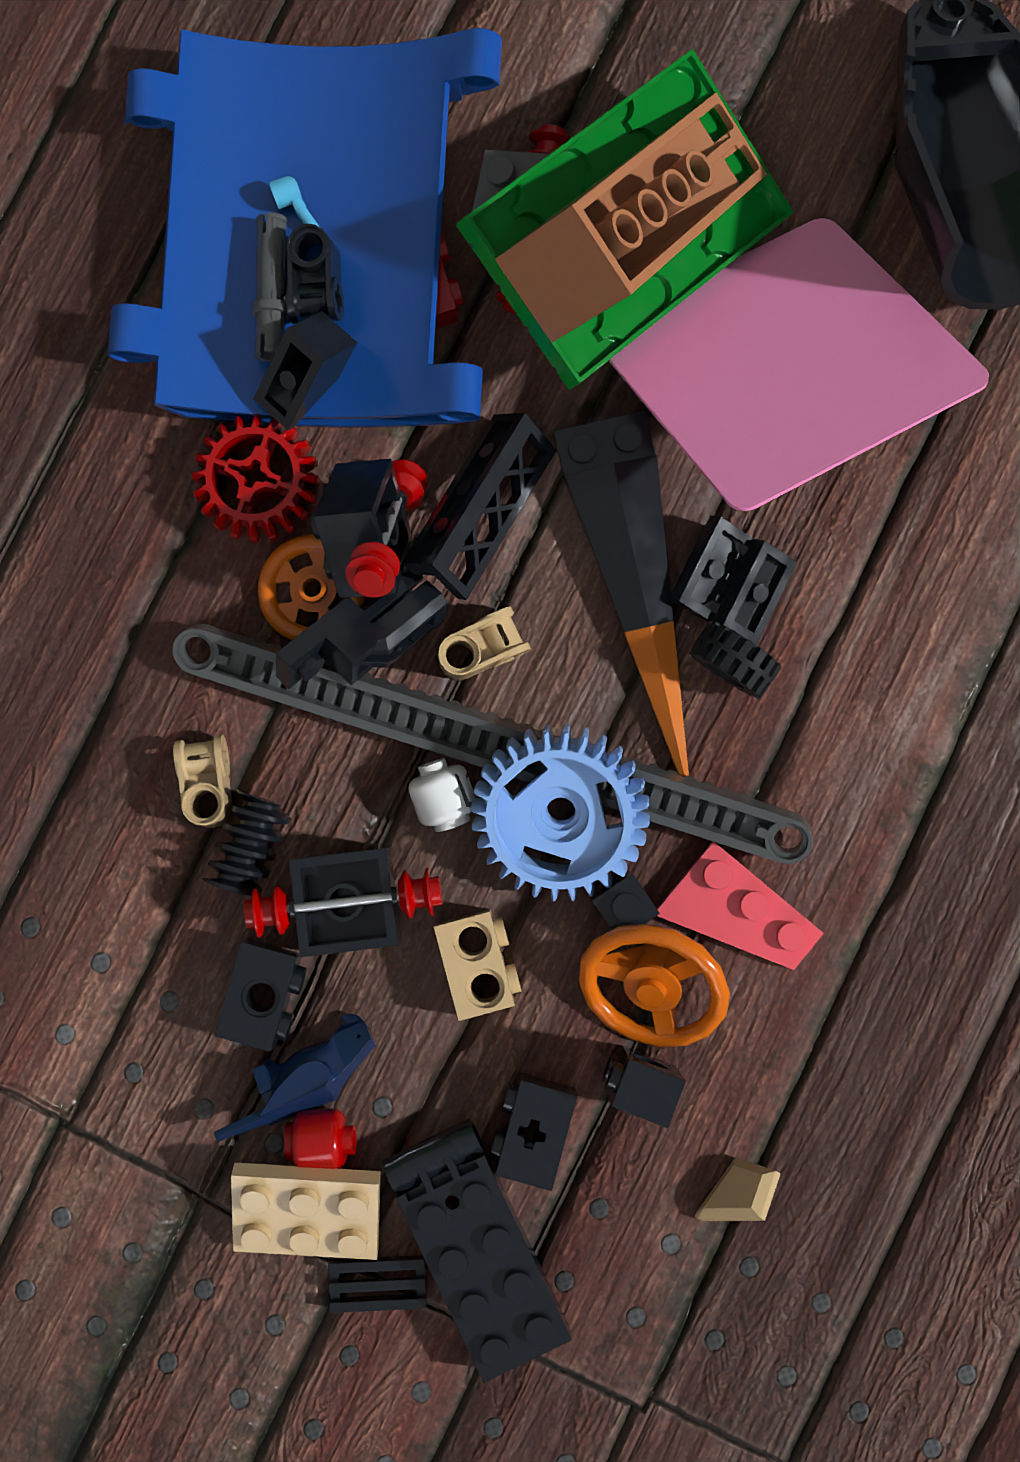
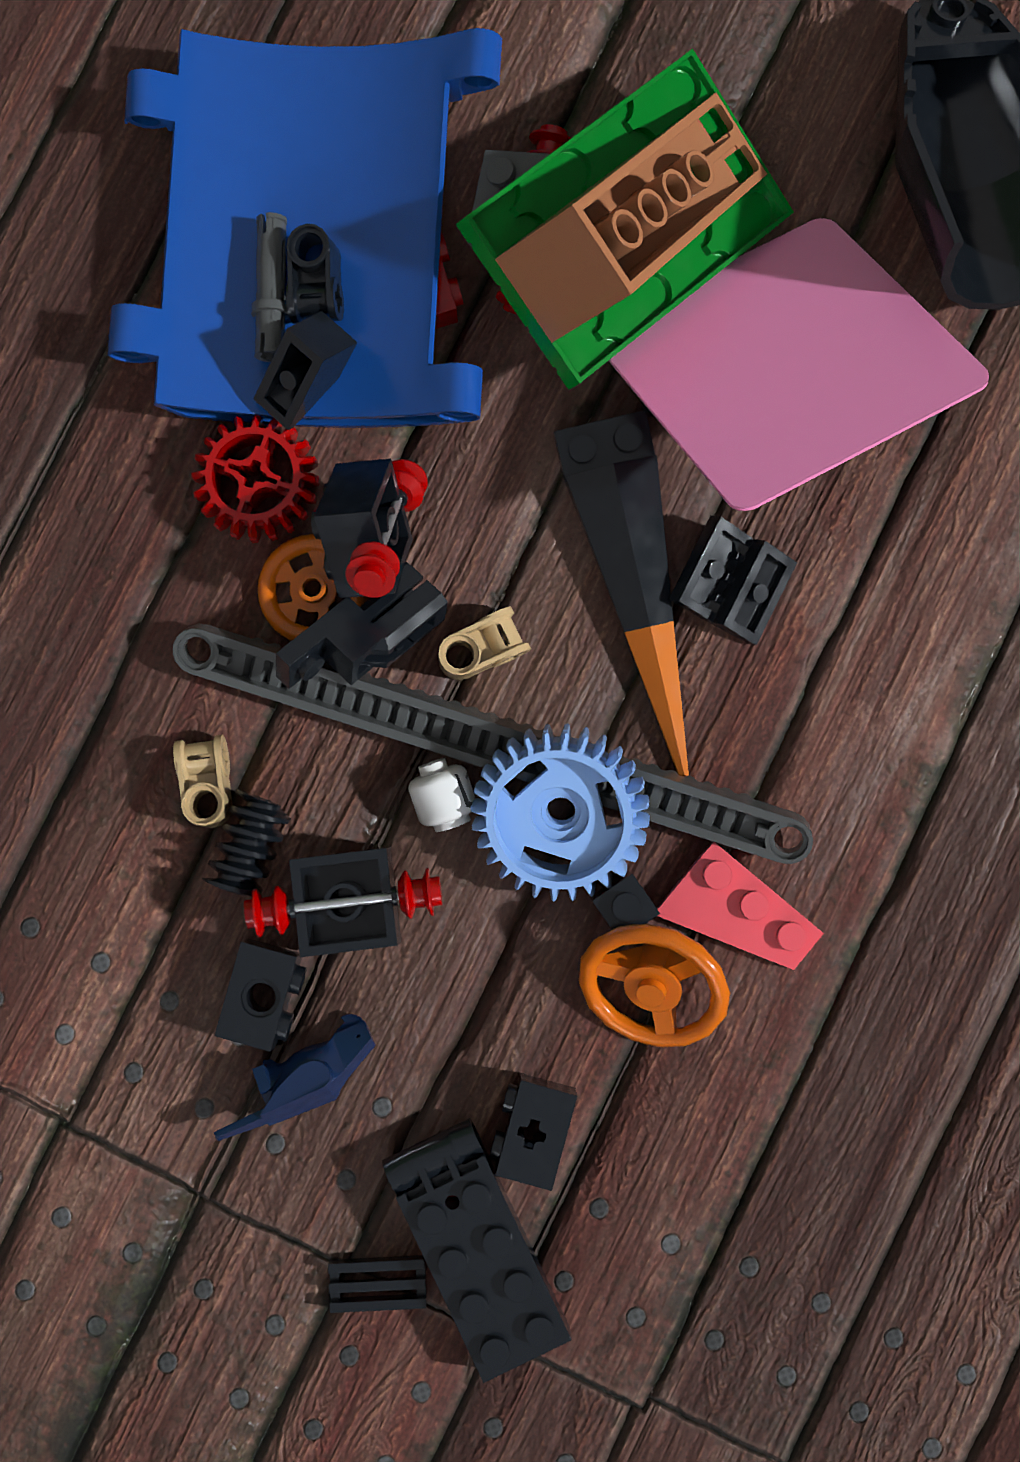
tan plate [231,1163,381,1260] -> none
medium azure hand [269,176,319,227] -> none
red head [284,1108,357,1169] -> none
black fence [402,413,557,600] -> none
tan brick [434,909,522,1021] -> none
black brick [602,1046,686,1128] -> none
black tyre [689,621,782,699] -> none
tan piece [695,1157,780,1221] -> none

